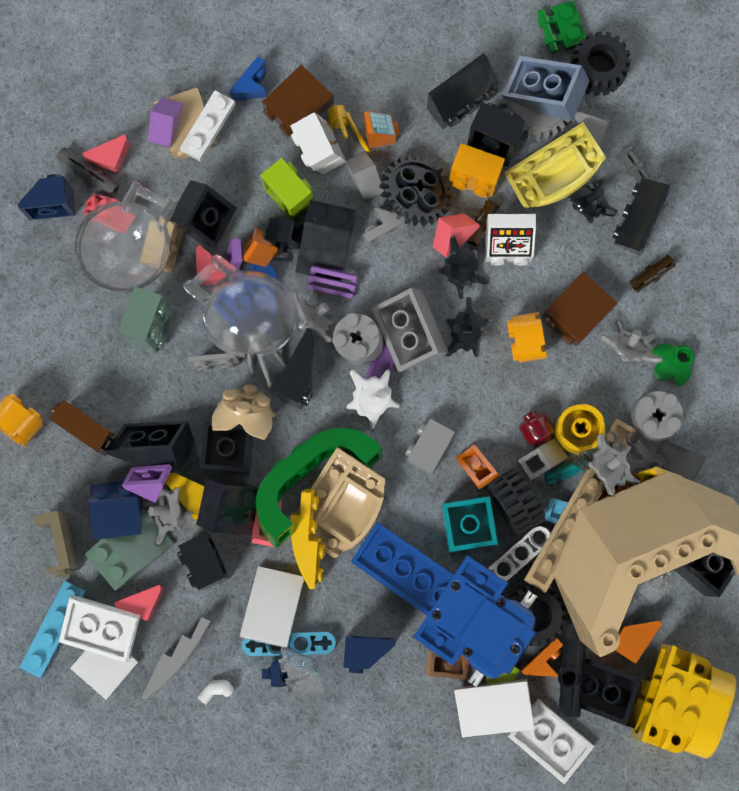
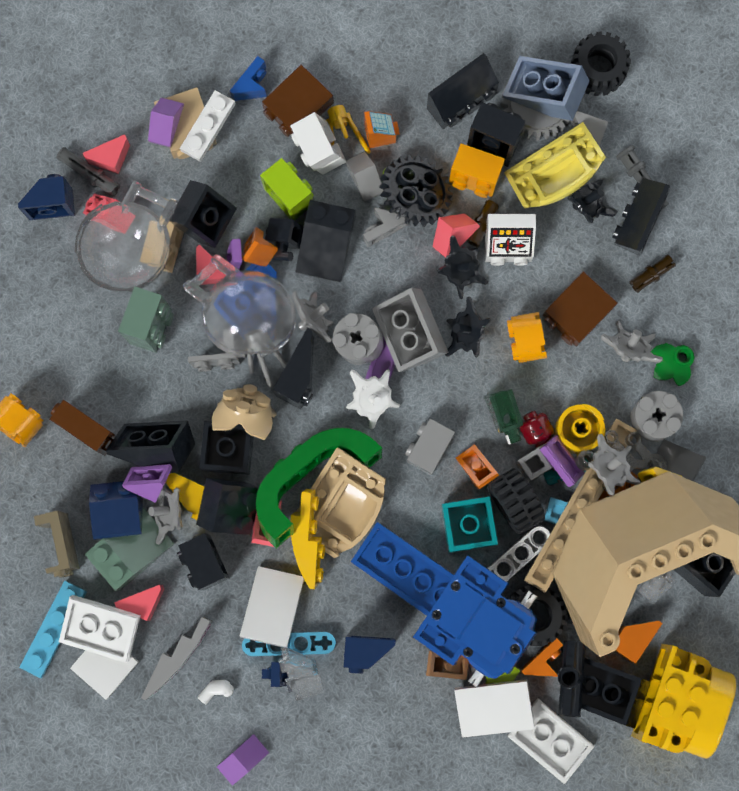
medium lavender tile [307,265,358,299] -> none
green plate [537,0,586,54] -> none
none -> medium lavender slope [217,734,269,786]
none -> clear green torso [484,389,523,445]
none -> medium lavender tile [540,435,585,488]

